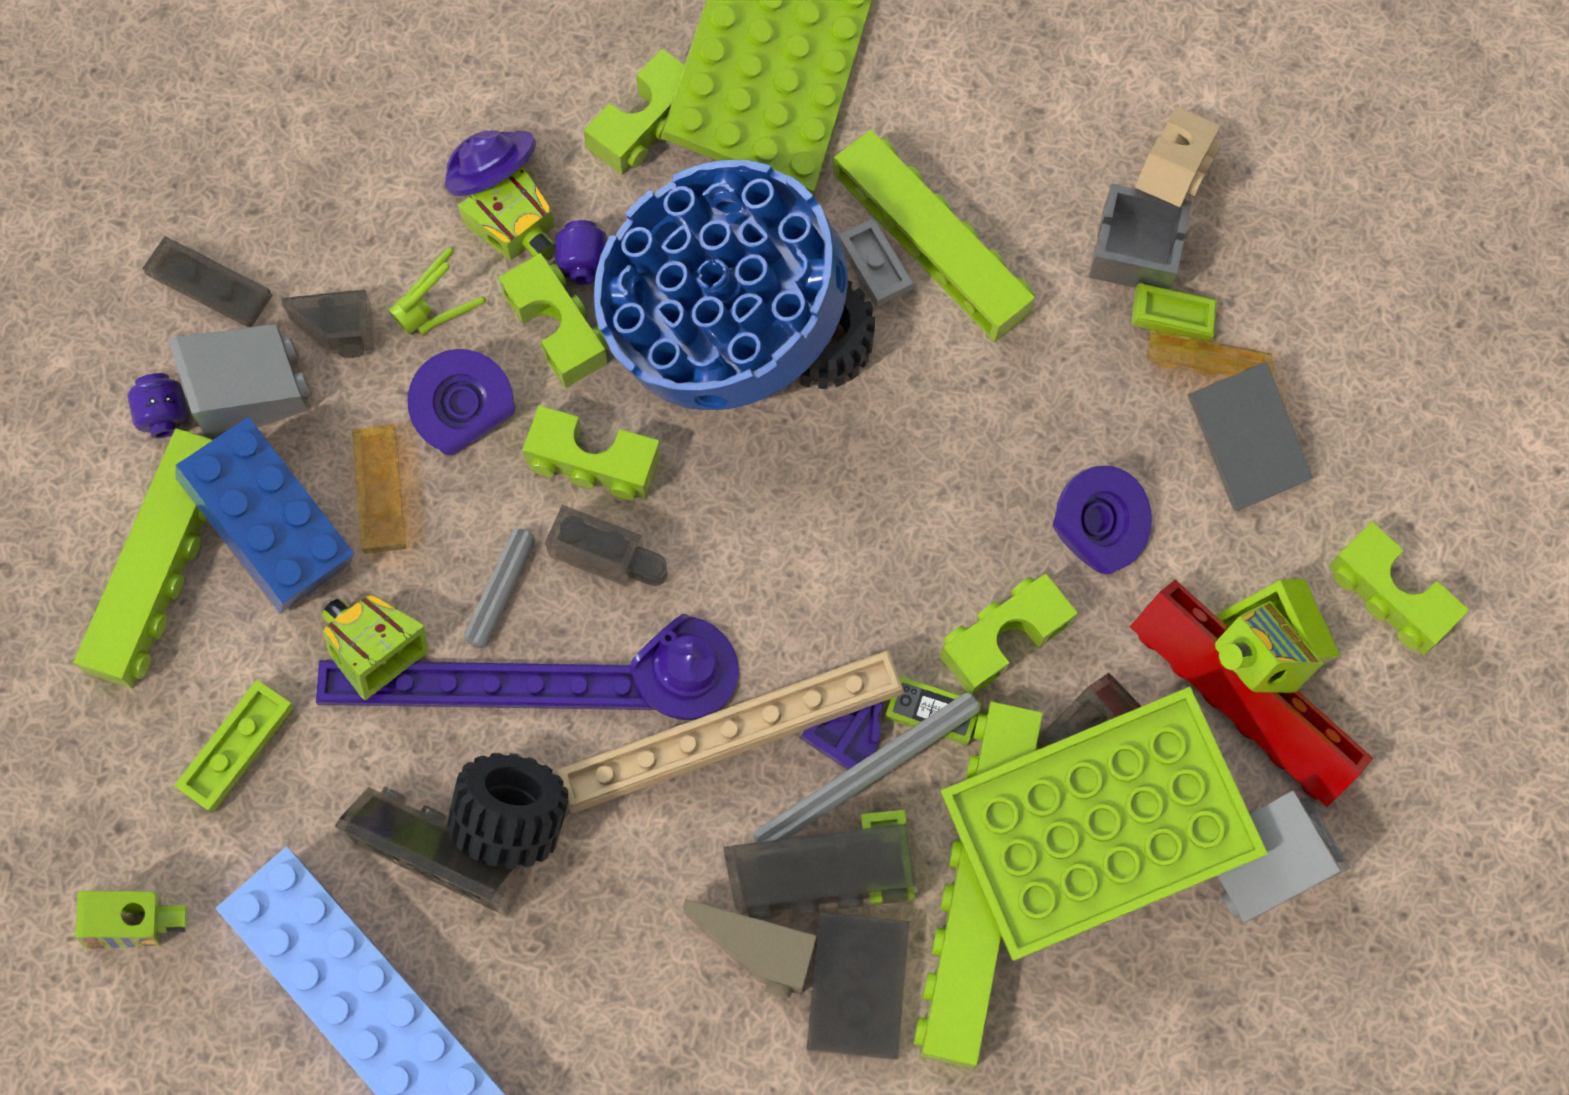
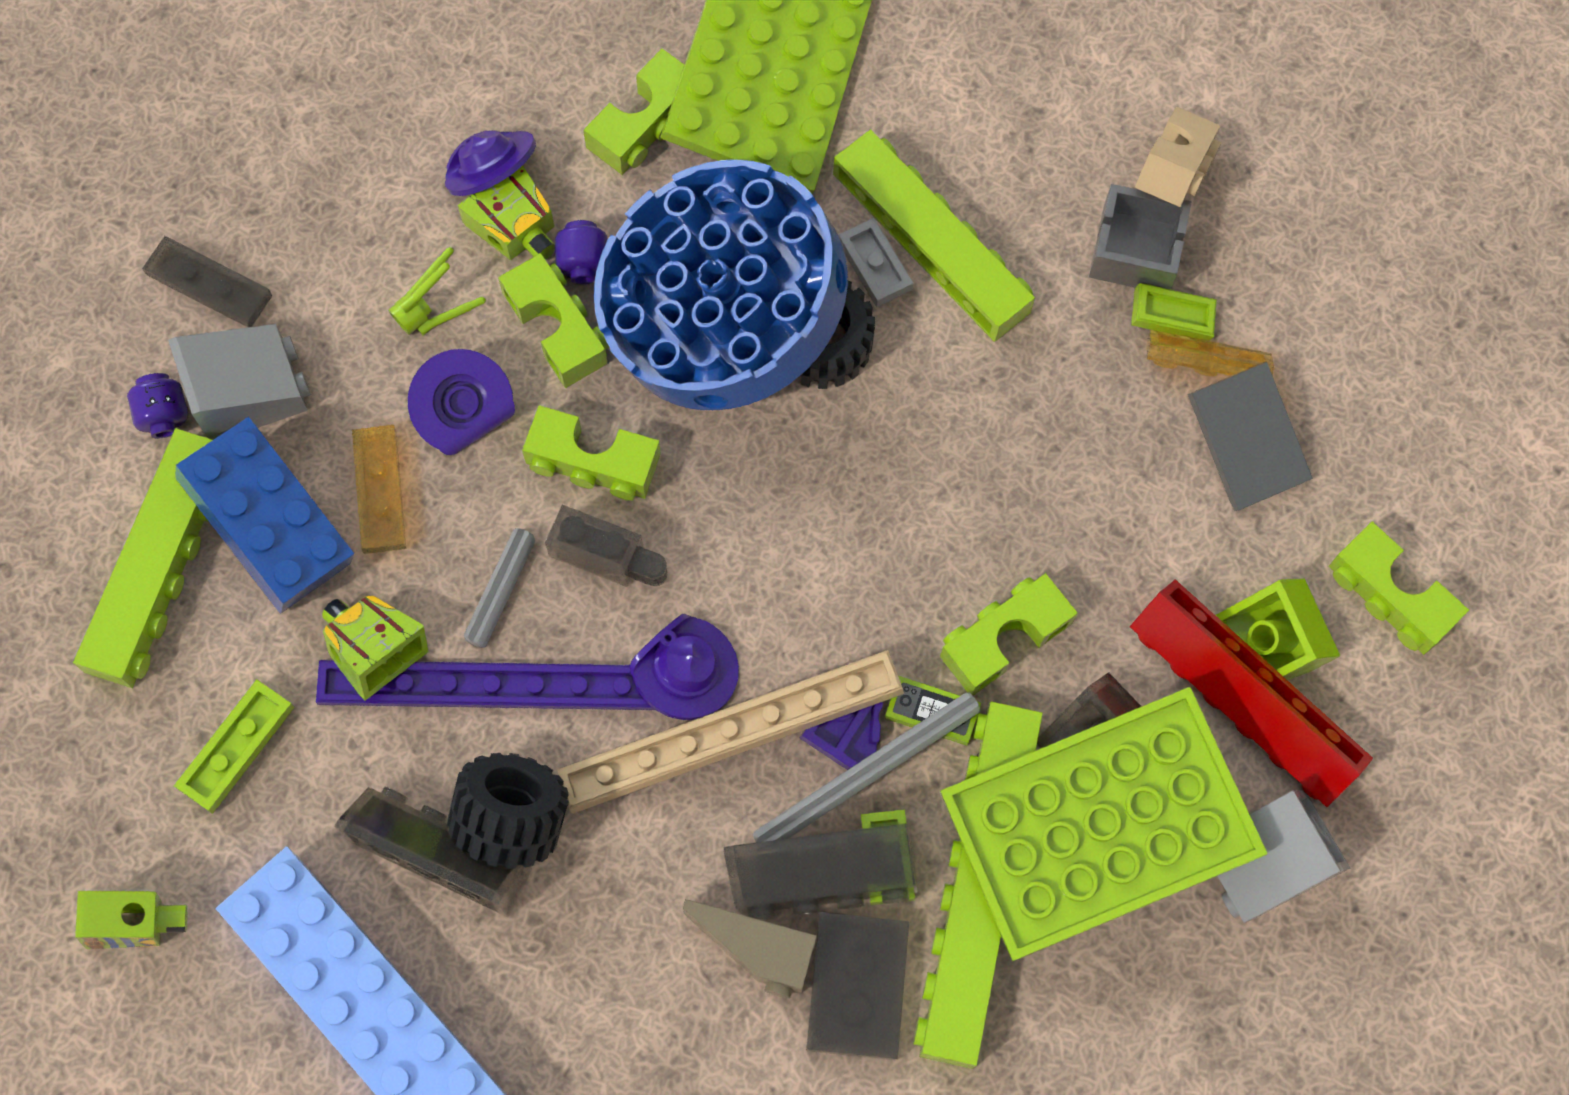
clear smoke slope [282,289,375,358] -> none
dark purple hat [1053,466,1152,574] -> none
lime torso [1215,601,1324,693] -> none

